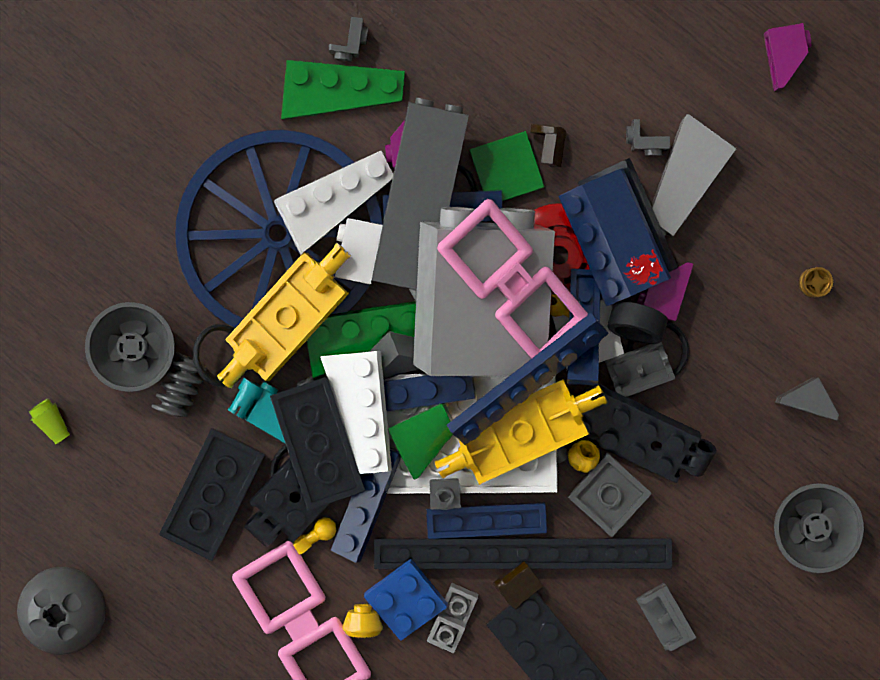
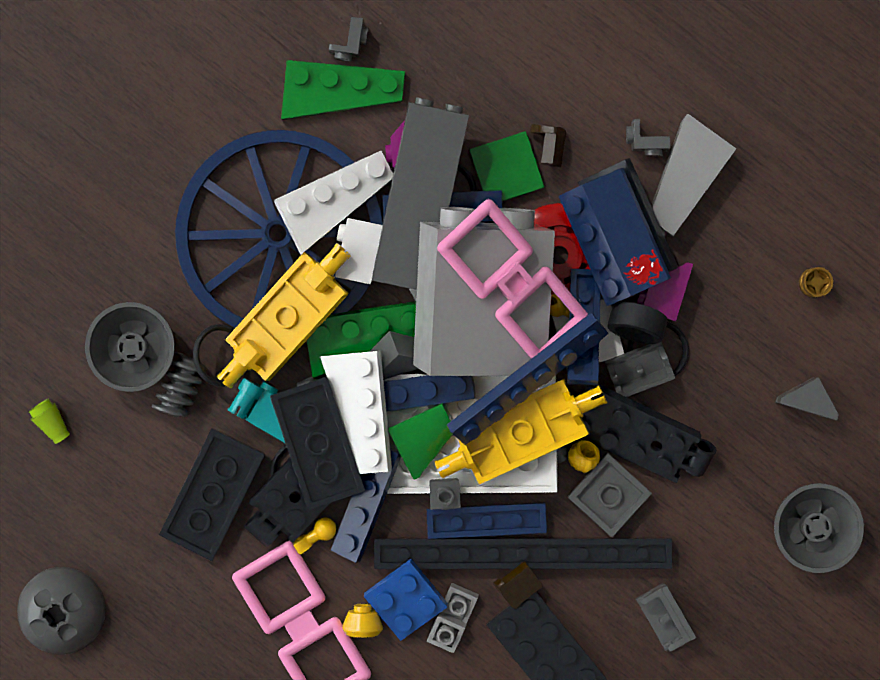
magenta slope [764,23,811,92] -> none

